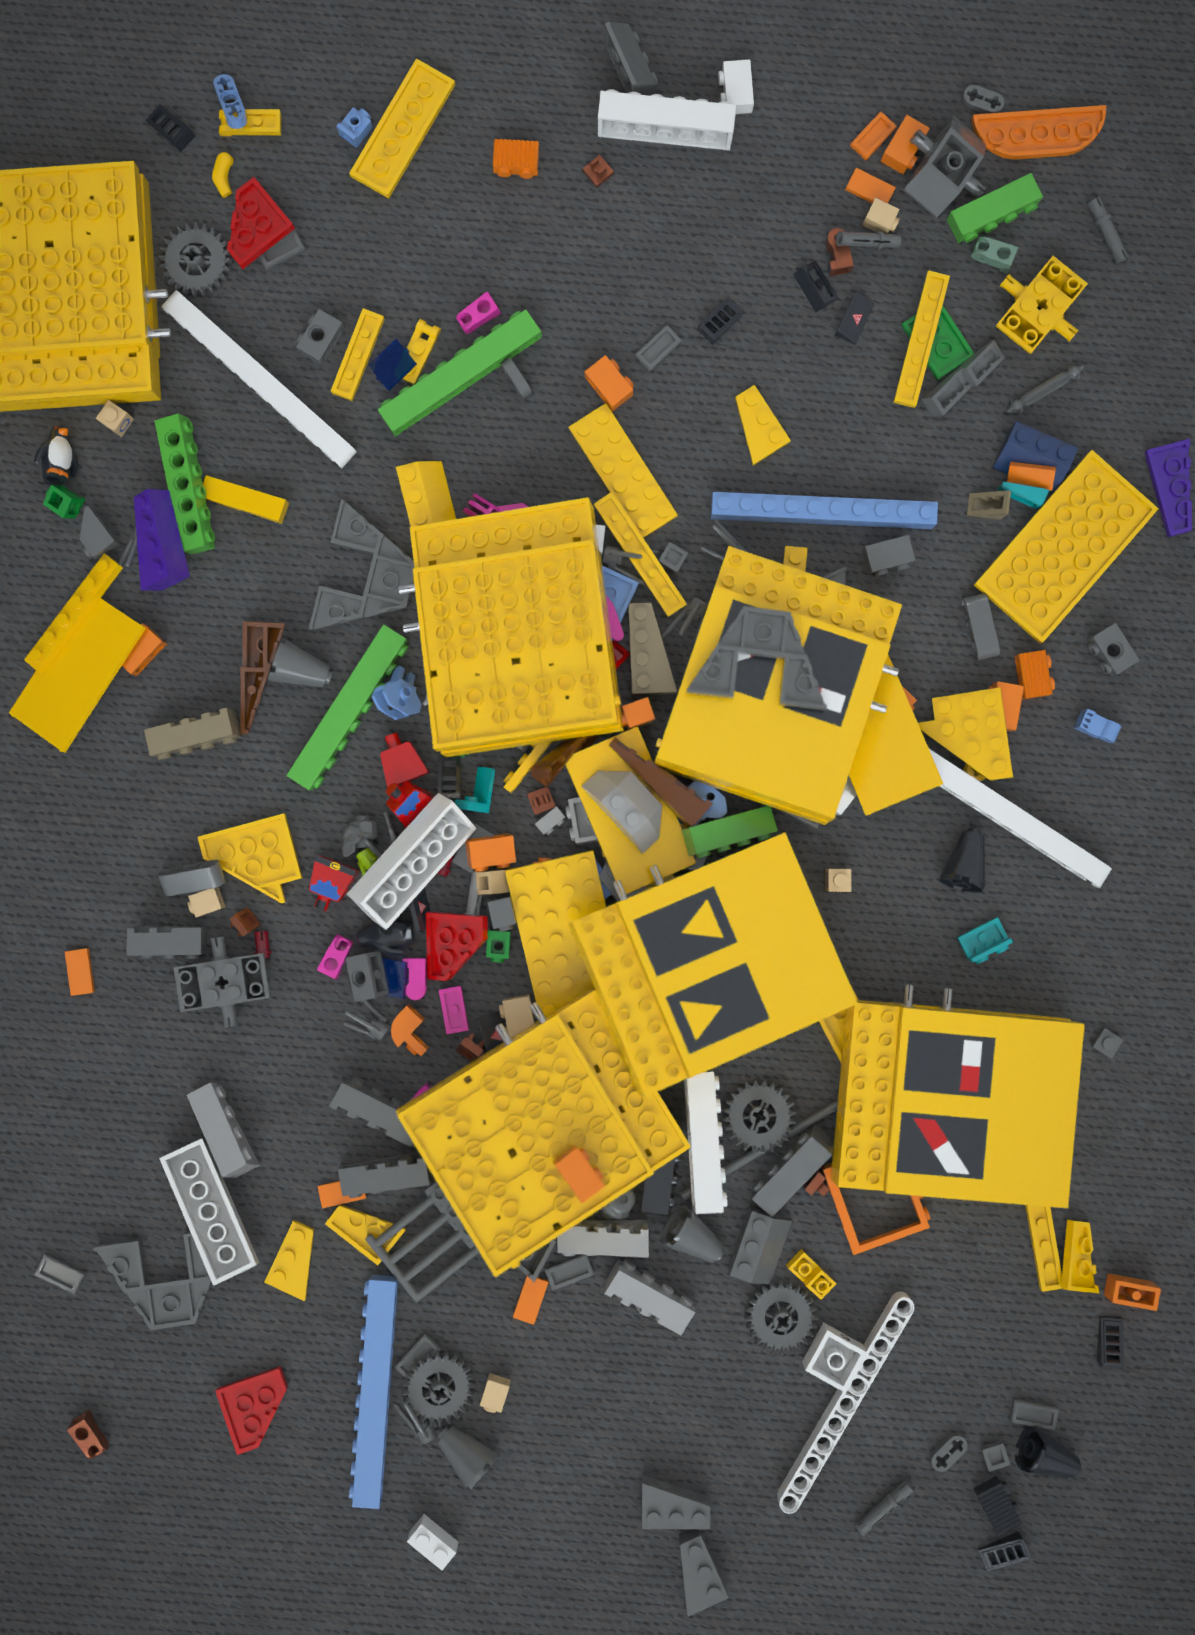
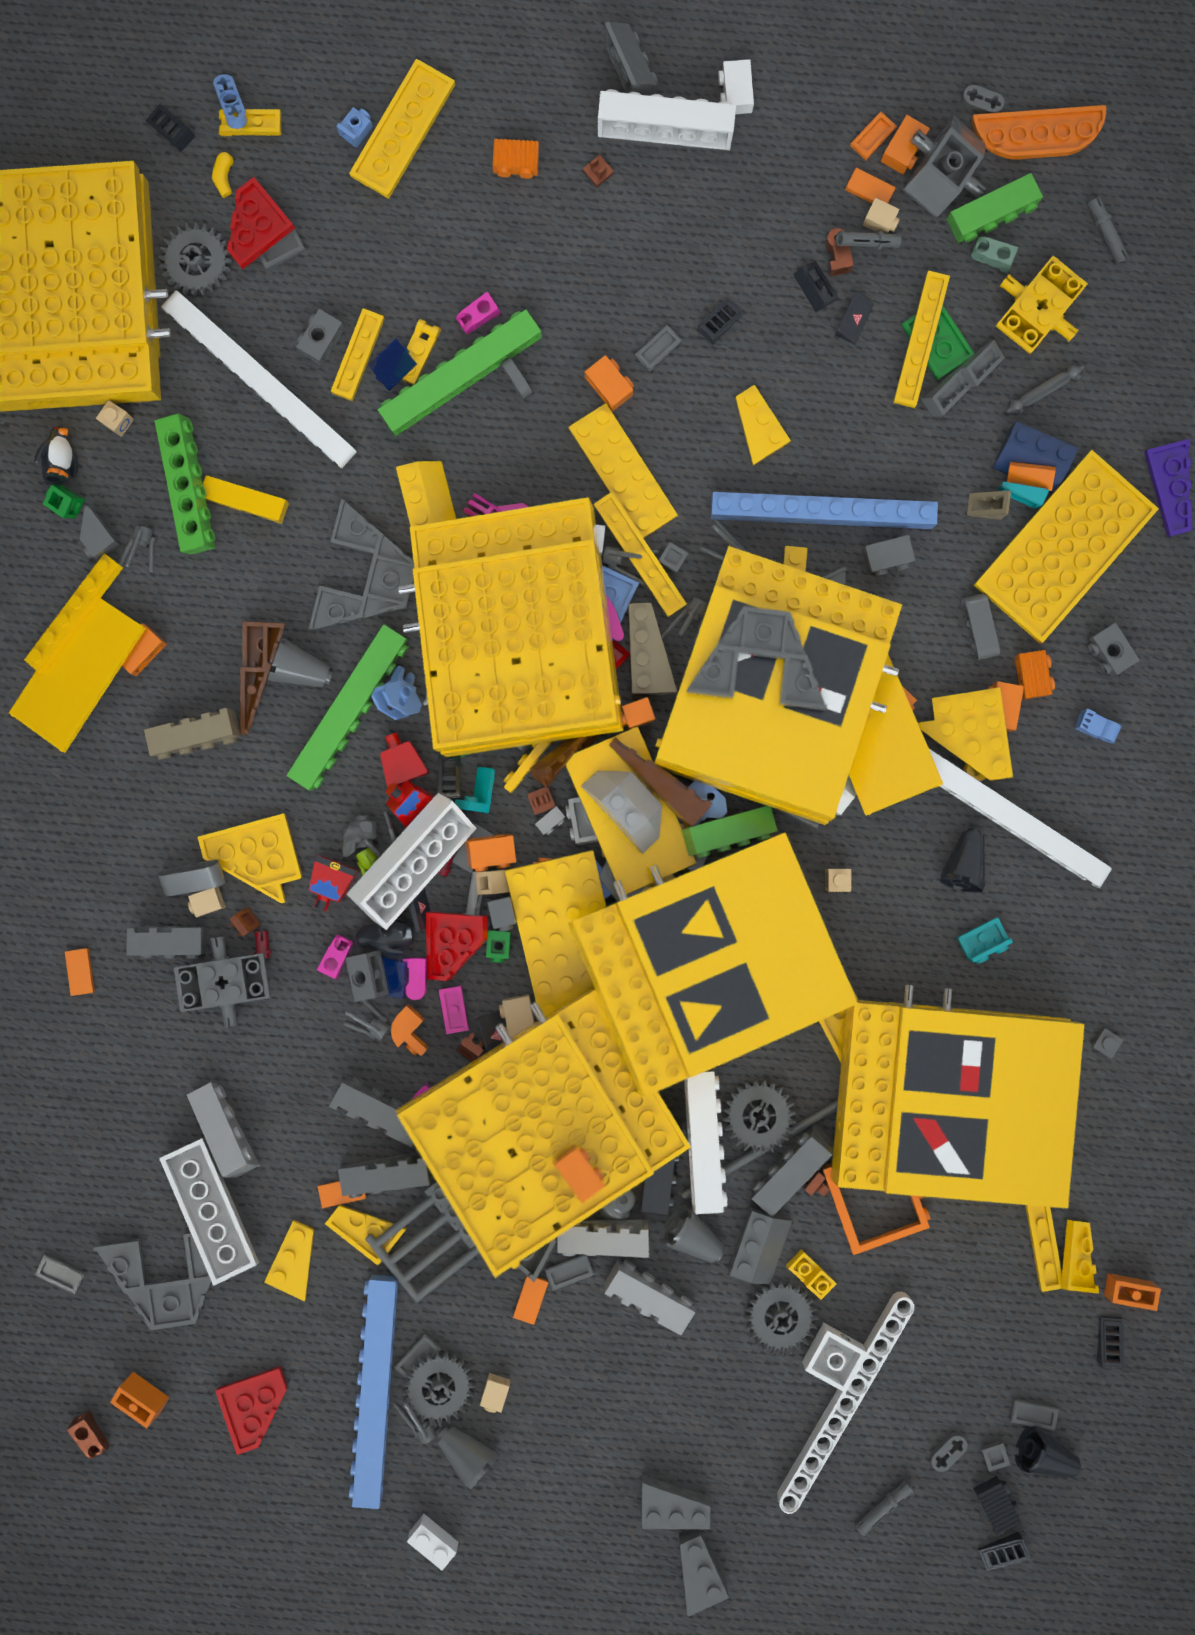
dark purple wedge [134,489,190,591] -> none
none -> orange brick [110,1372,170,1428]

